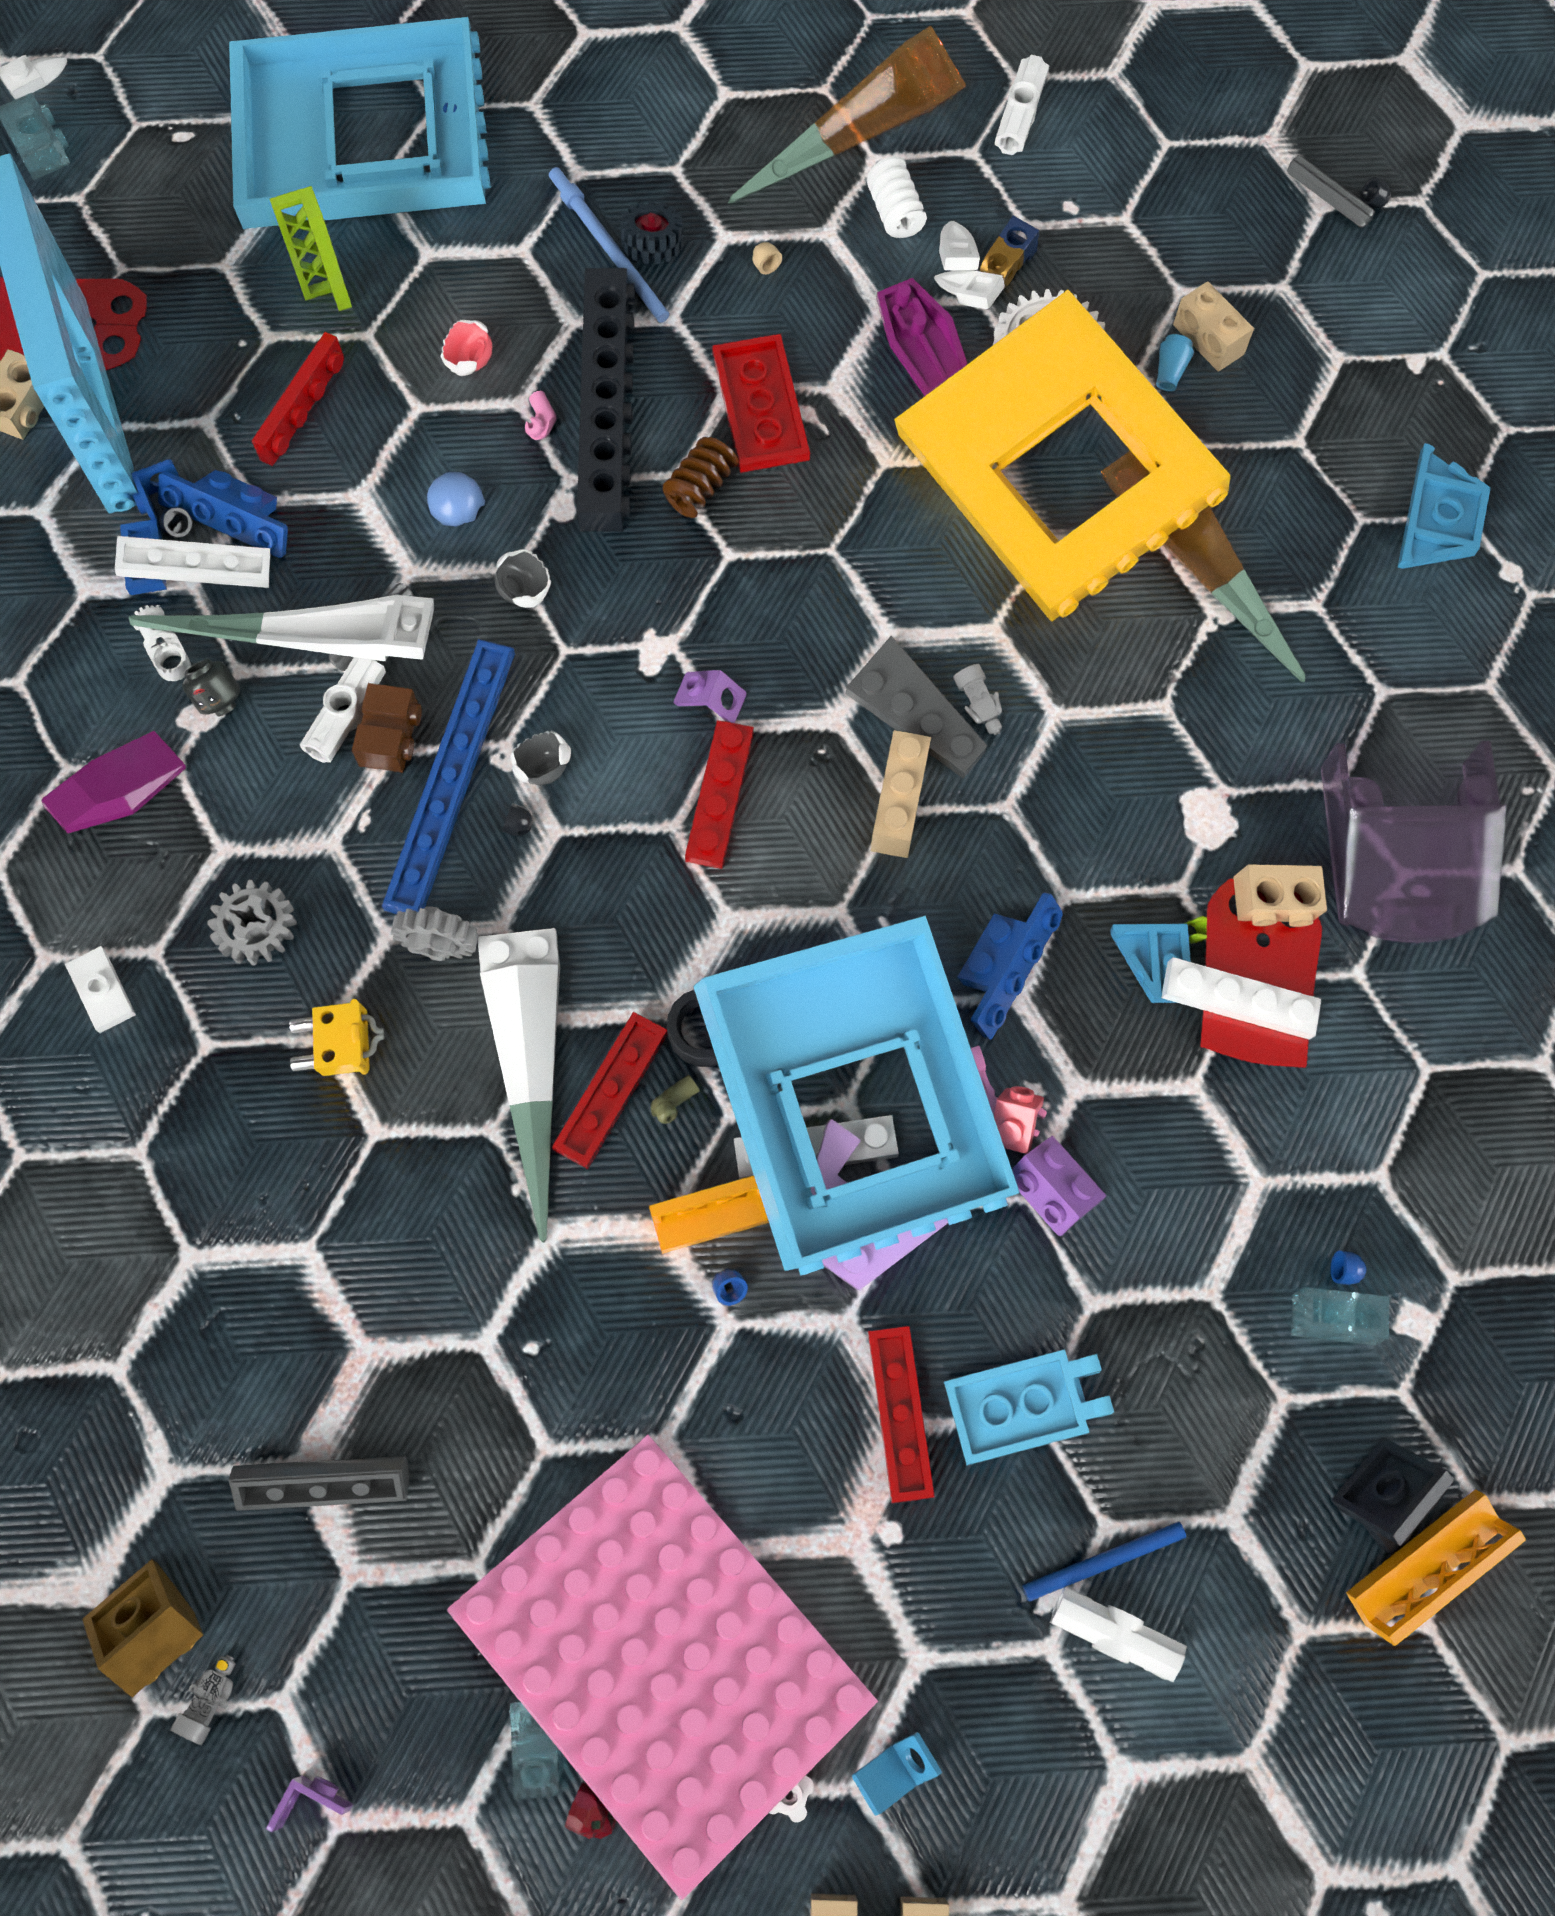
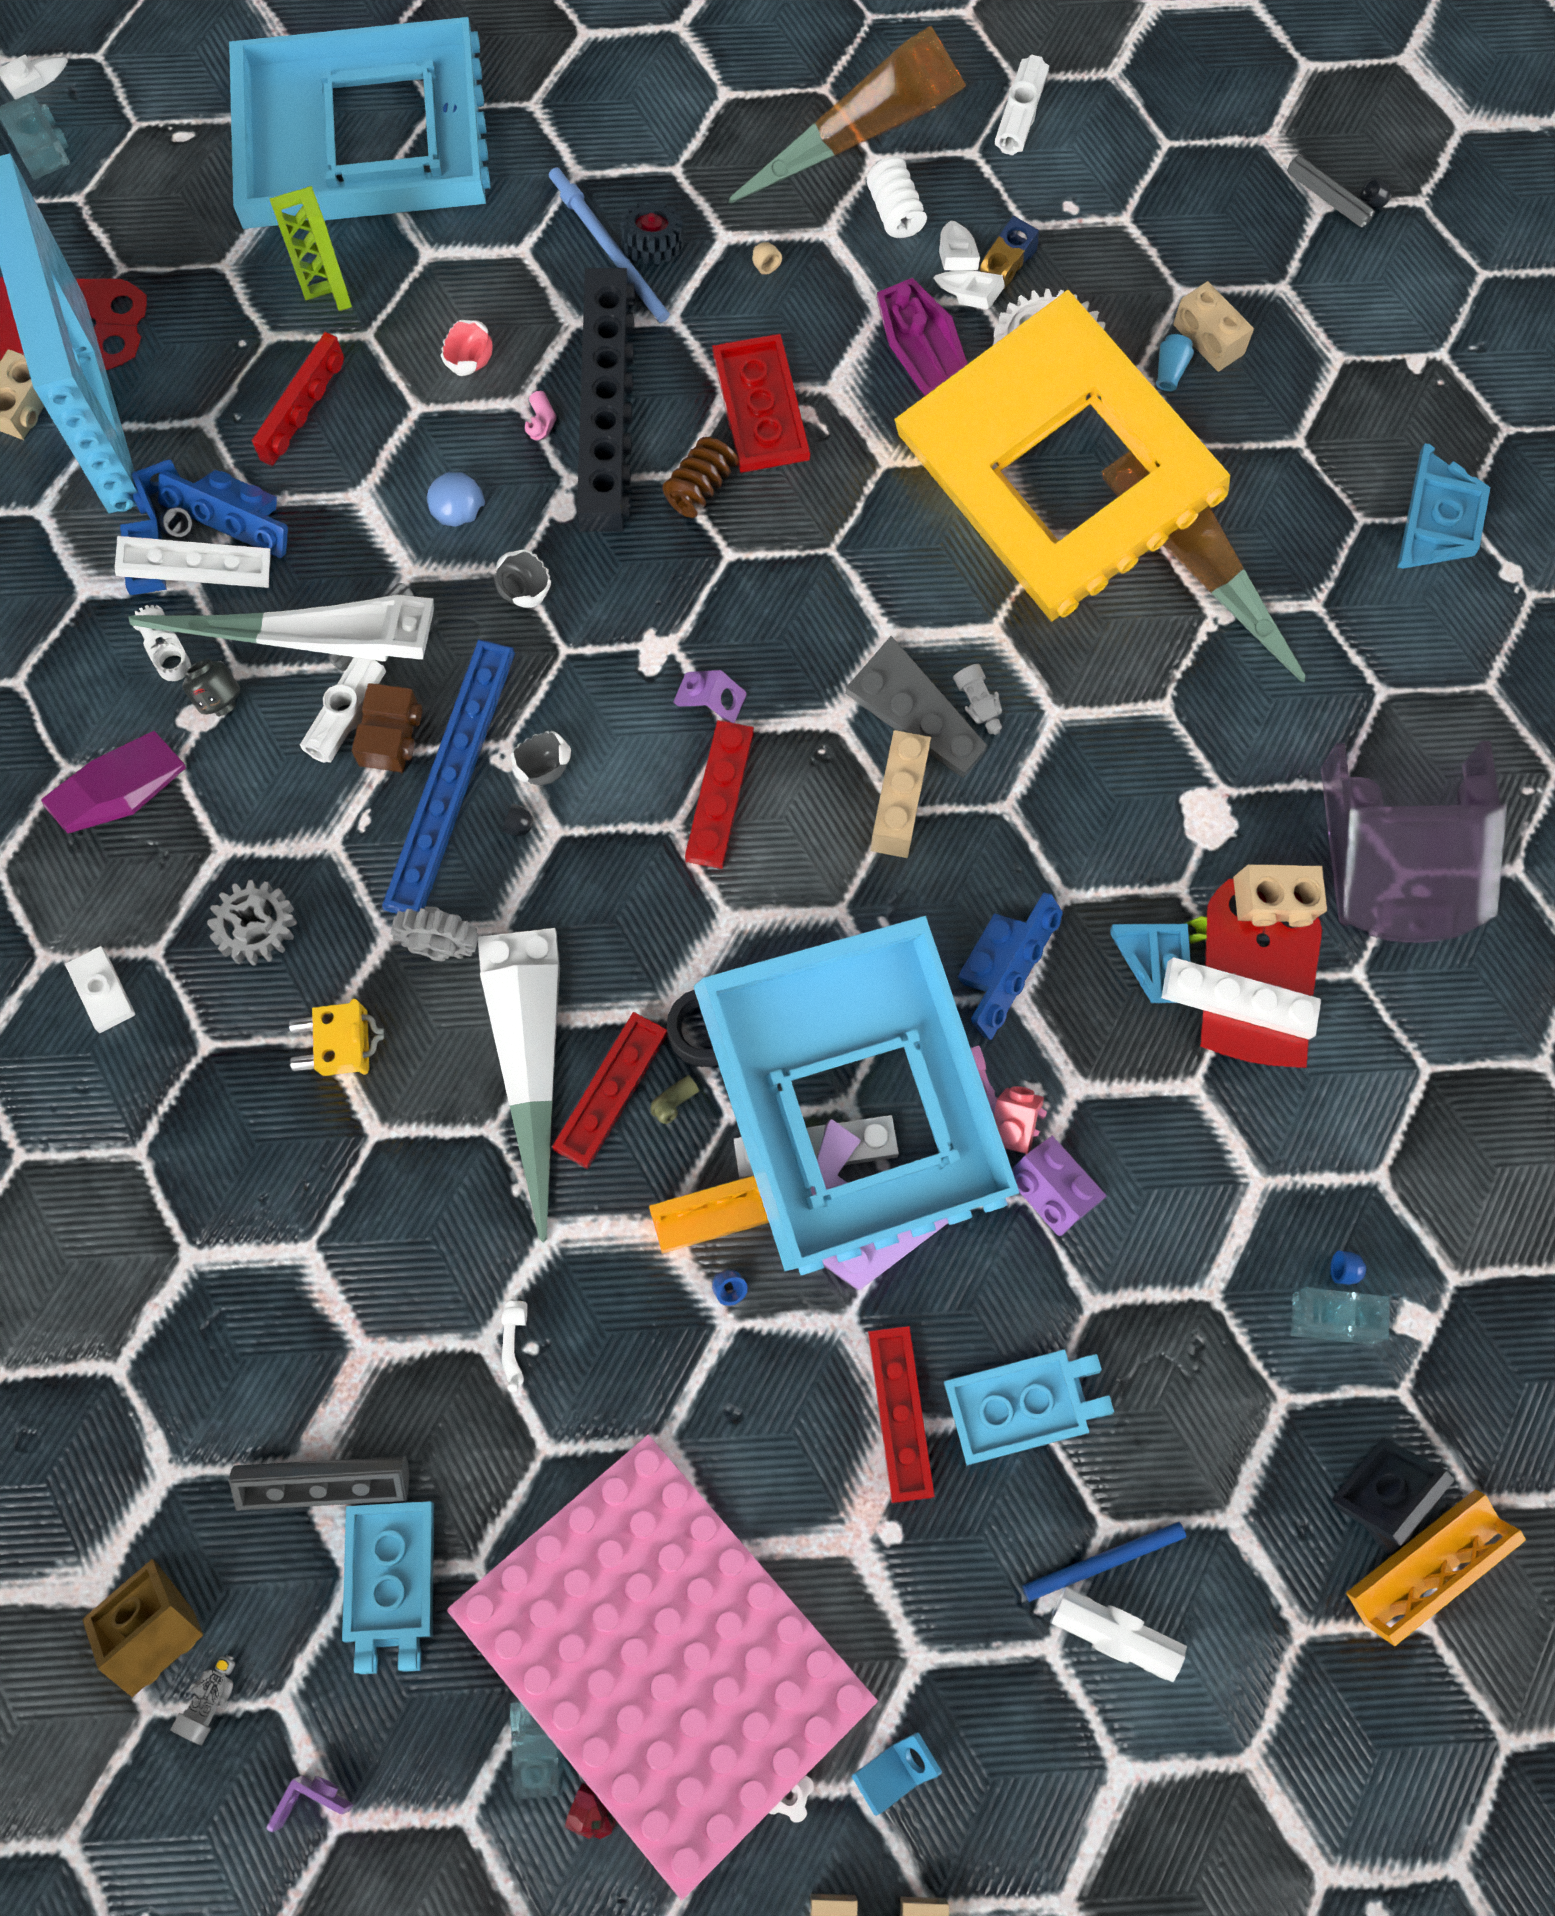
none -> medium azure tile [342,1501,434,1674]
none -> white piece [501,1301,527,1392]

